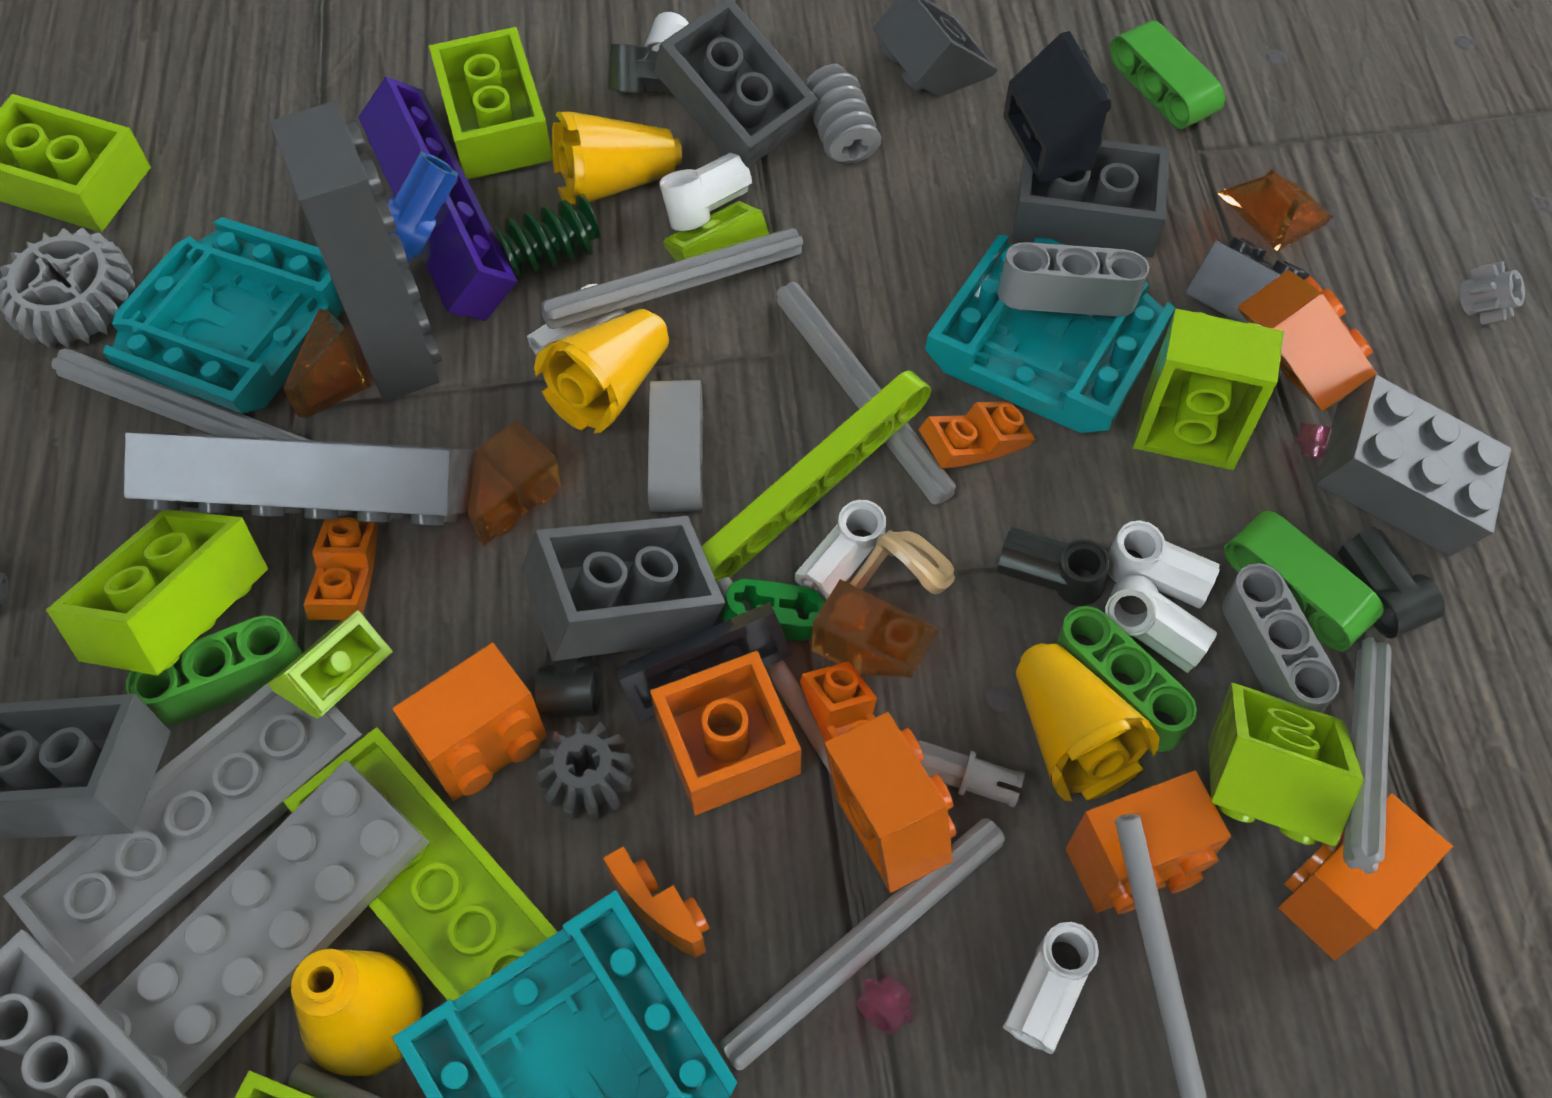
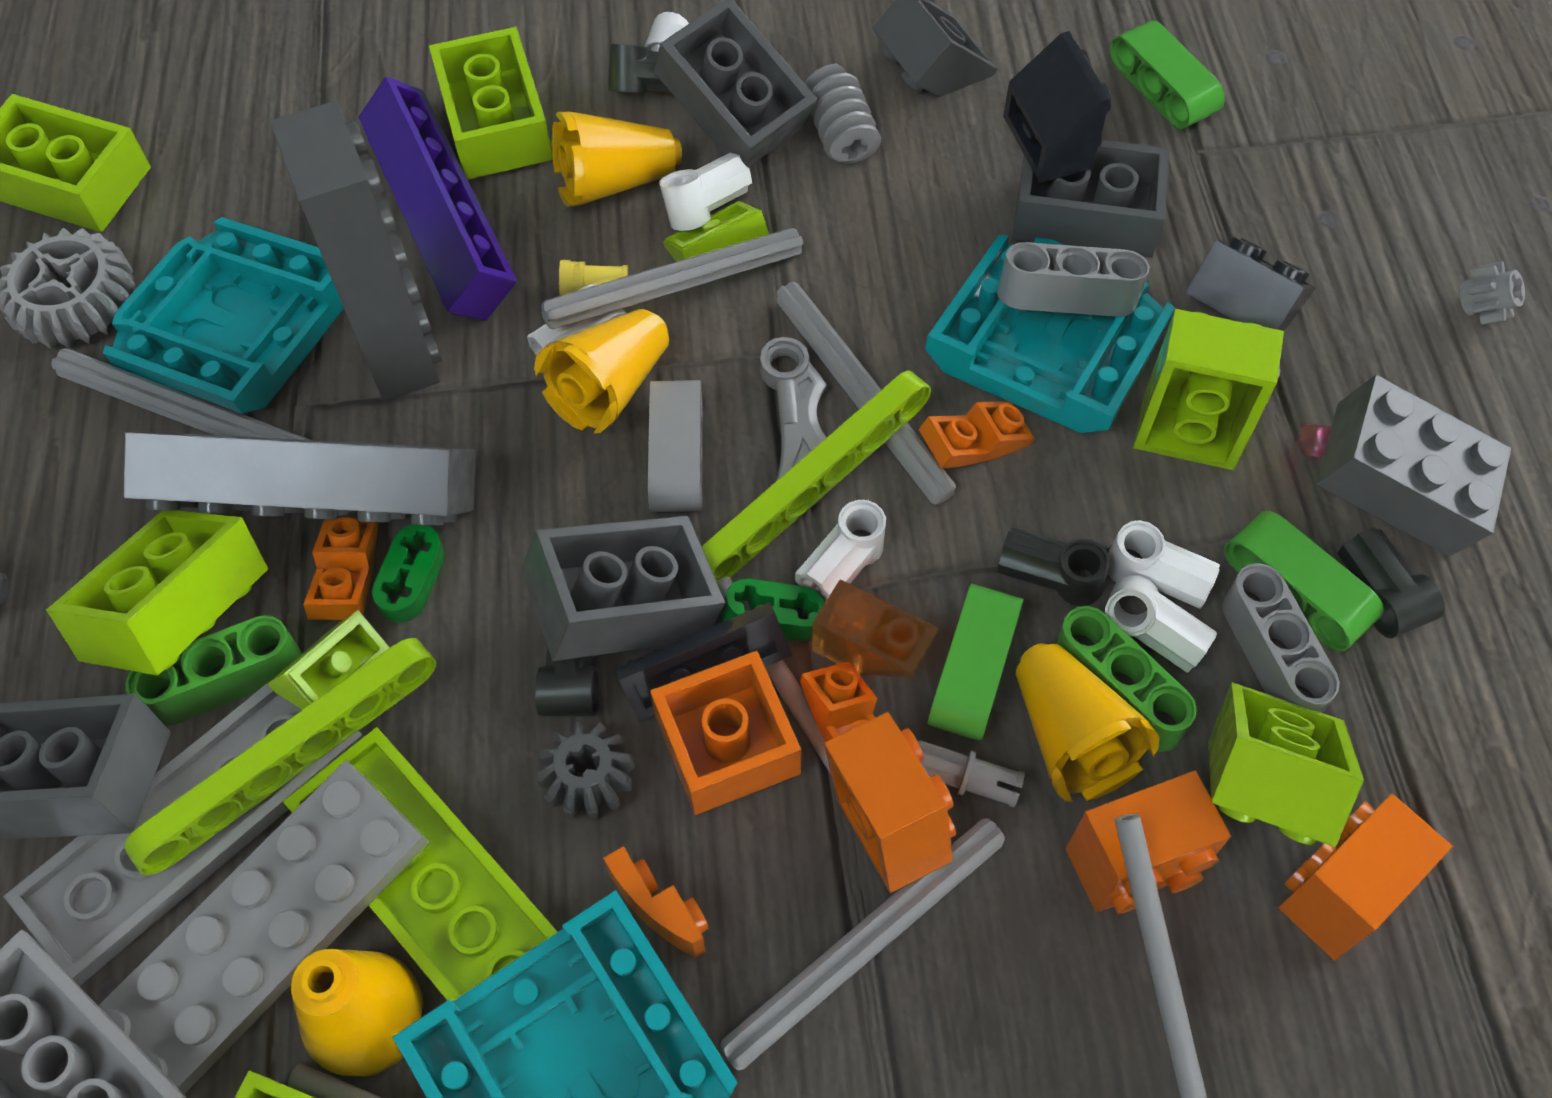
clear orange slope [283,309,370,418] -> none
blue piece [387,151,458,262] -> none
orange brick [392,642,548,802] -> none
clear orange slope [468,420,563,546] -> none
dark green piece [493,194,601,280] -> none
tan piece [840,530,955,603] -> none
clear pink plate [856,976,914,1035] -> none
white piece [1003,922,1099,1054] -> none
clear orange slope [1217,169,1333,252] -> none
orange brick [1237,269,1377,412] -> none
light grey axle [1343,637,1392,874] -> none
none -> lime beam [124,638,437,876]
none -> green beam [372,524,445,623]
none -> light yellow pin [559,260,628,296]
none -> light grey piece [760,337,827,481]
none -> bright green beam [927,583,1024,742]

